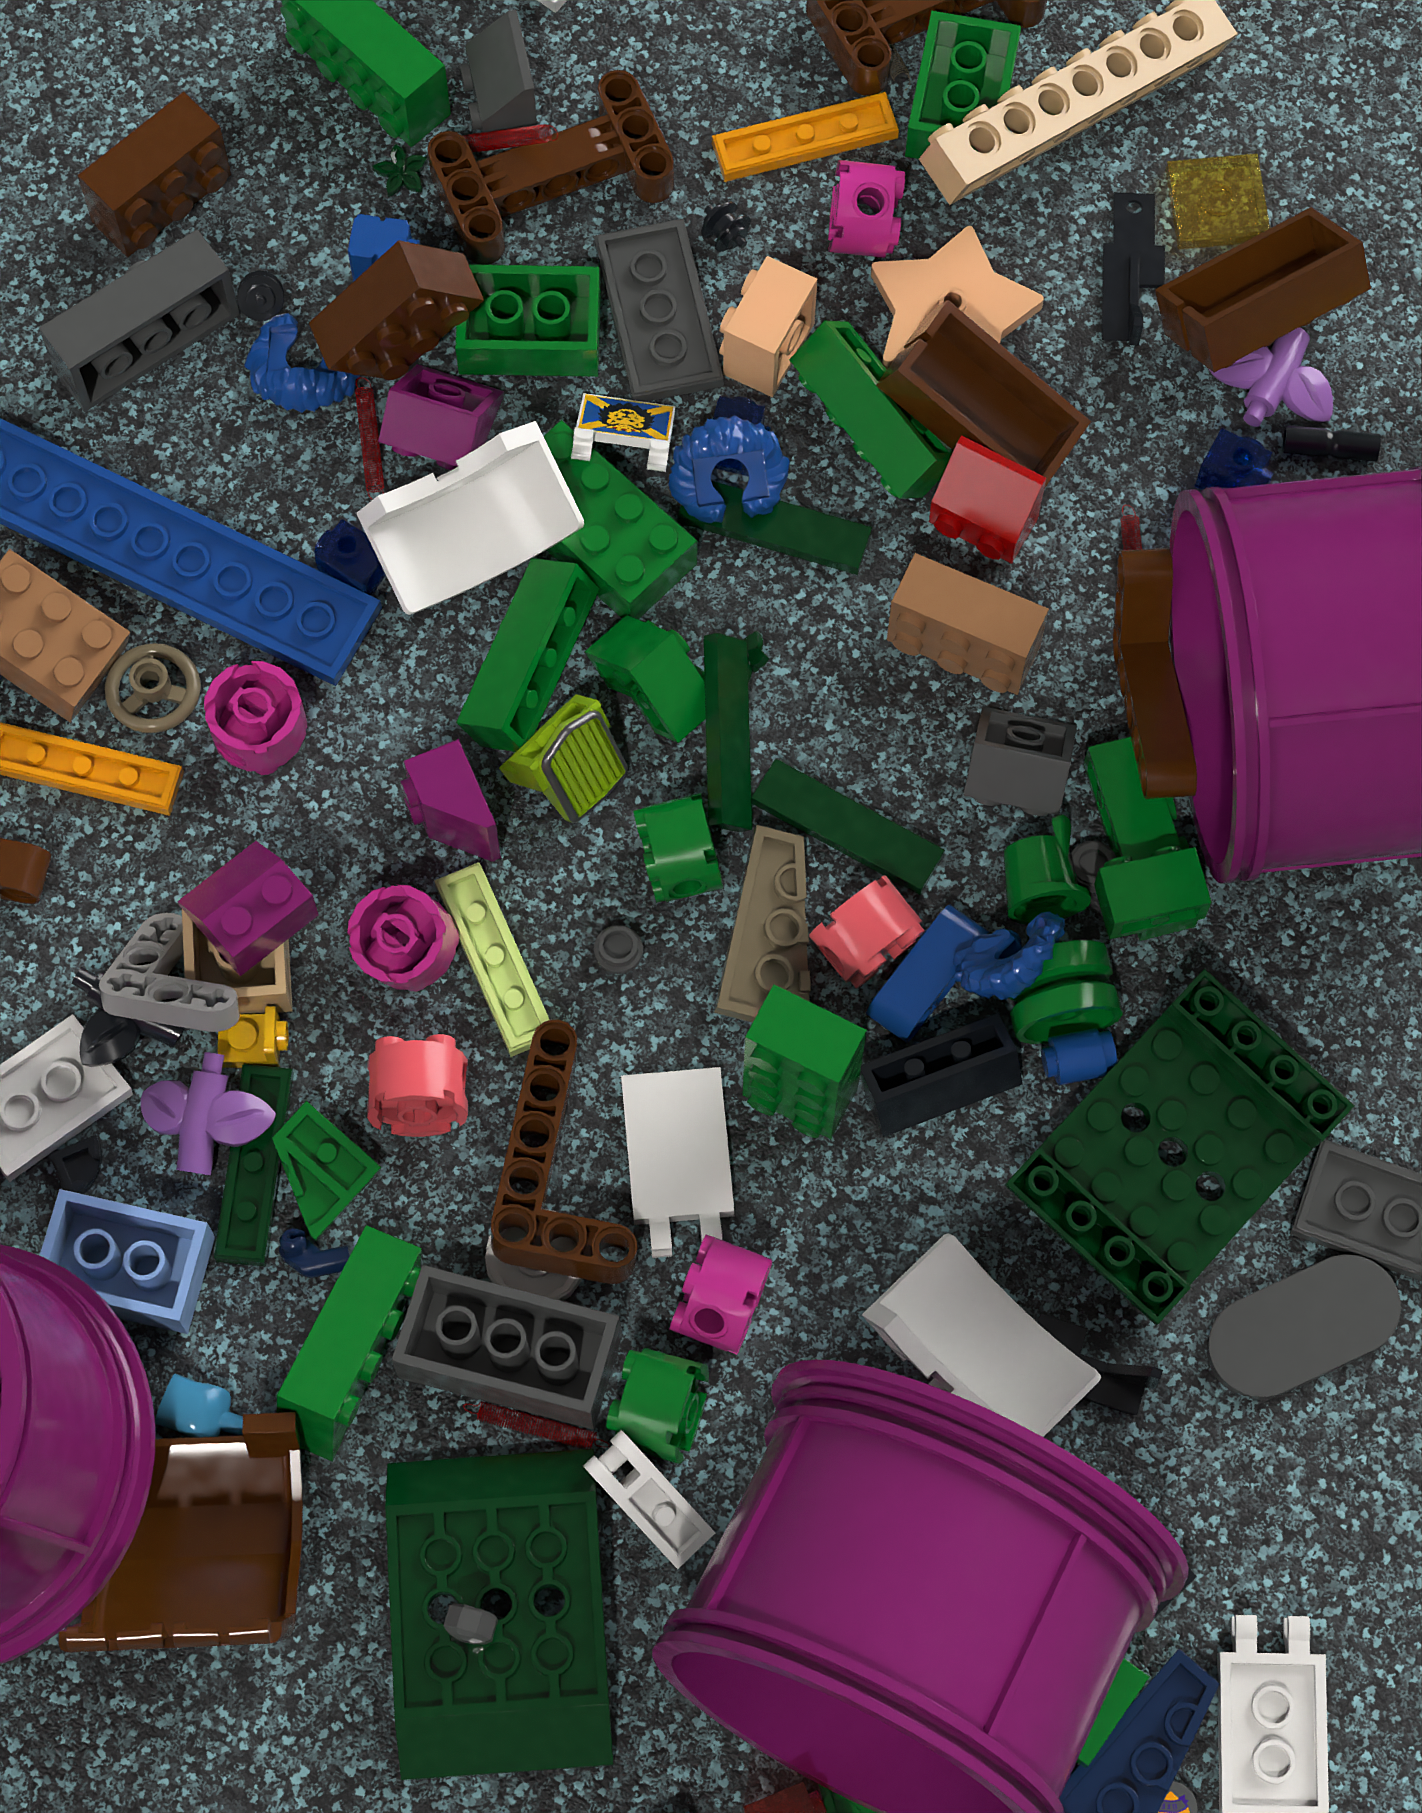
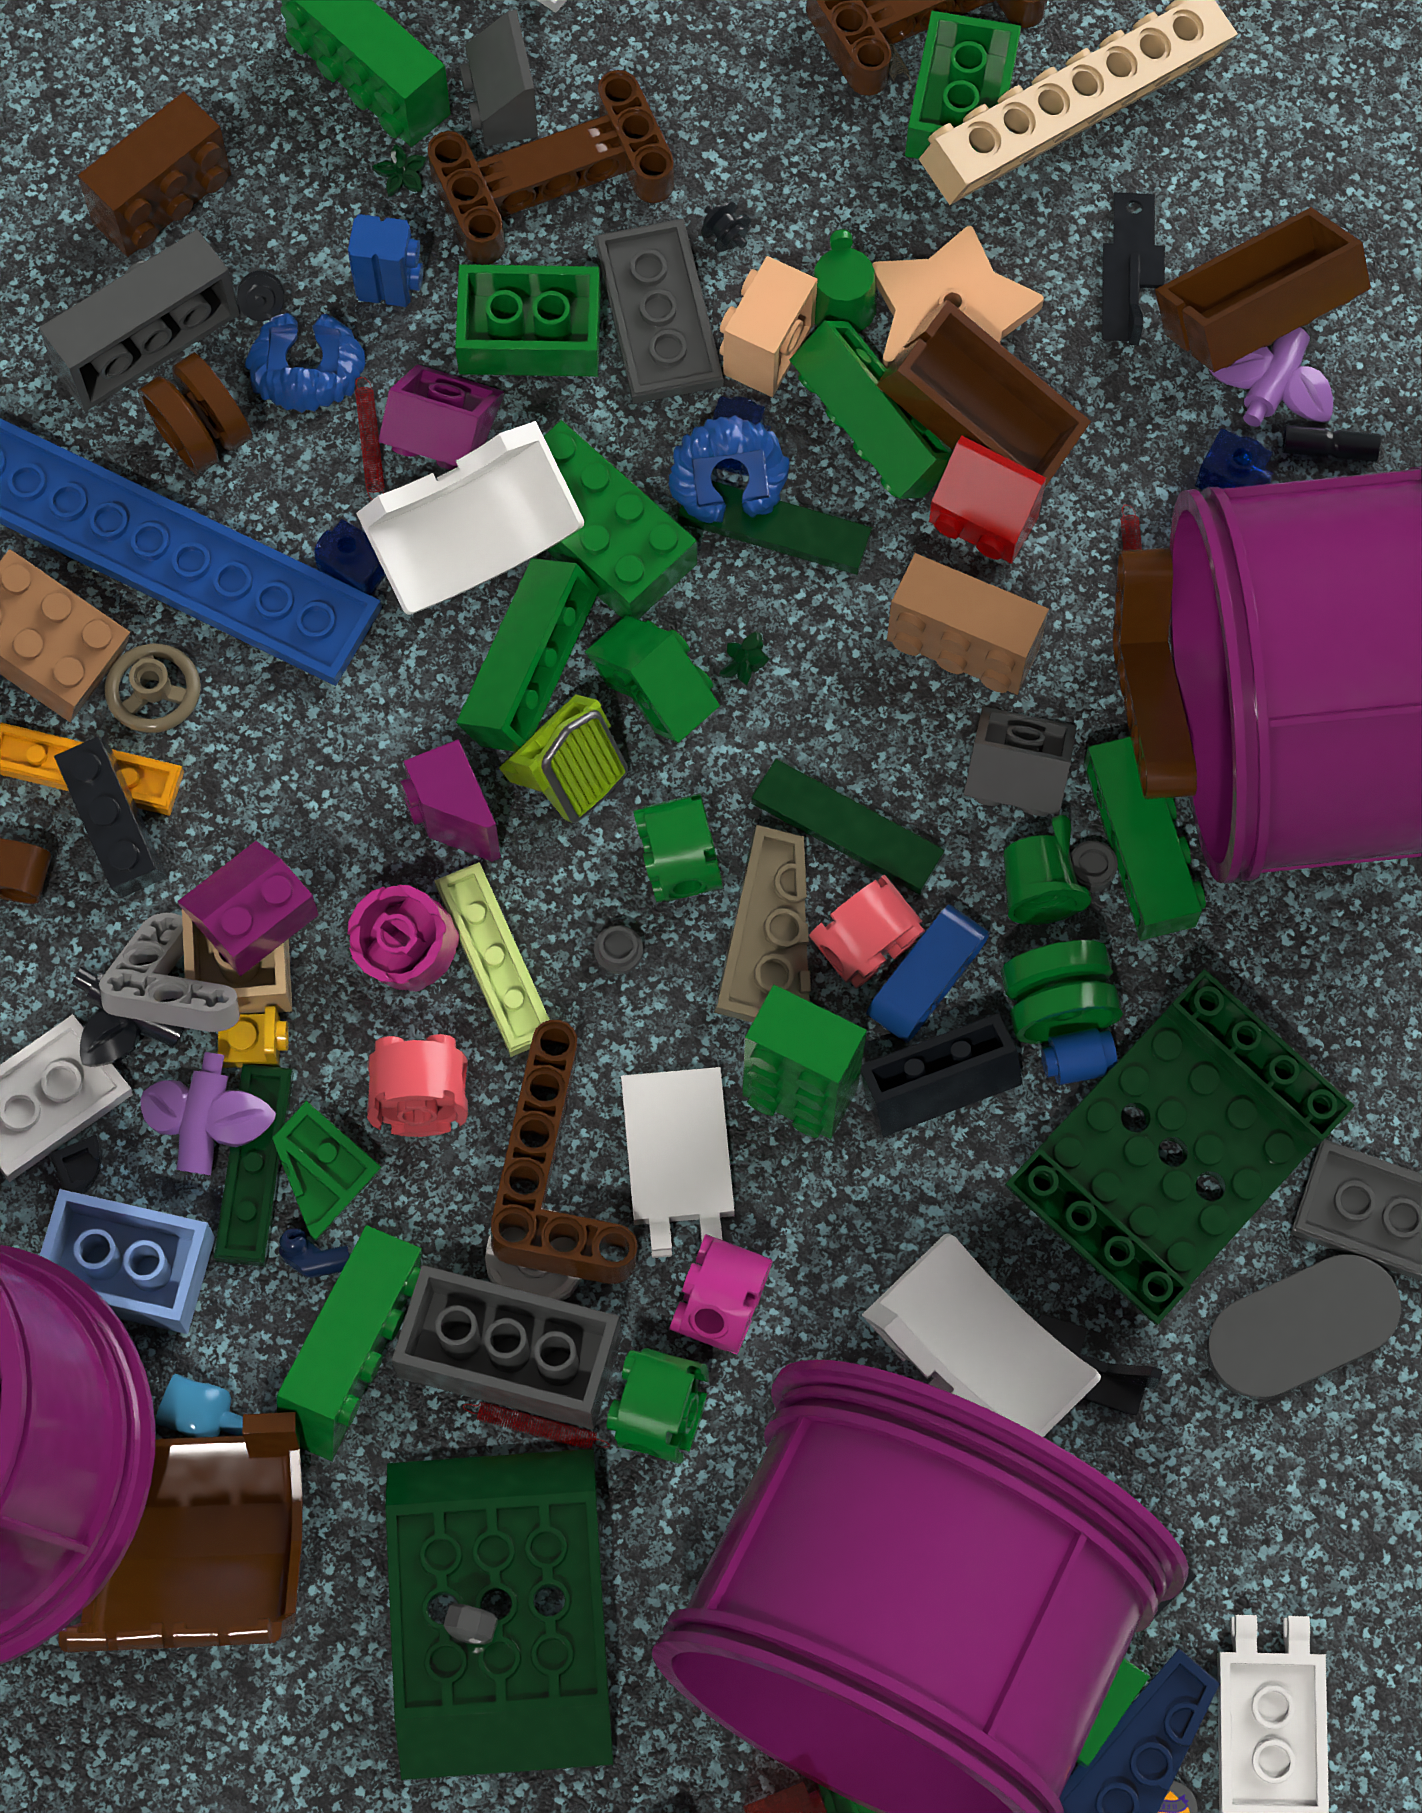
dark pink brick [204,661,307,775] -> none
reddish brown brick [309,240,484,380] -> none
red piece [462,124,558,153] -> none
flag [571,393,676,472] -> none
white plate [583,1430,715,1569] -> none
dark green tile [703,633,752,832] -> none
light orange tile [712,92,899,182] -> none
dark pink brick [828,160,905,258] -> none
blue piece [953,912,1065,1000] -> none
green brick [1094,846,1212,940] -> none
clear yellow tile [1165,154,1270,250] -> none
none -> black brick [54,736,167,897]
none -> reddish brown wheel [138,352,253,475]
none -> green hat [812,229,877,333]

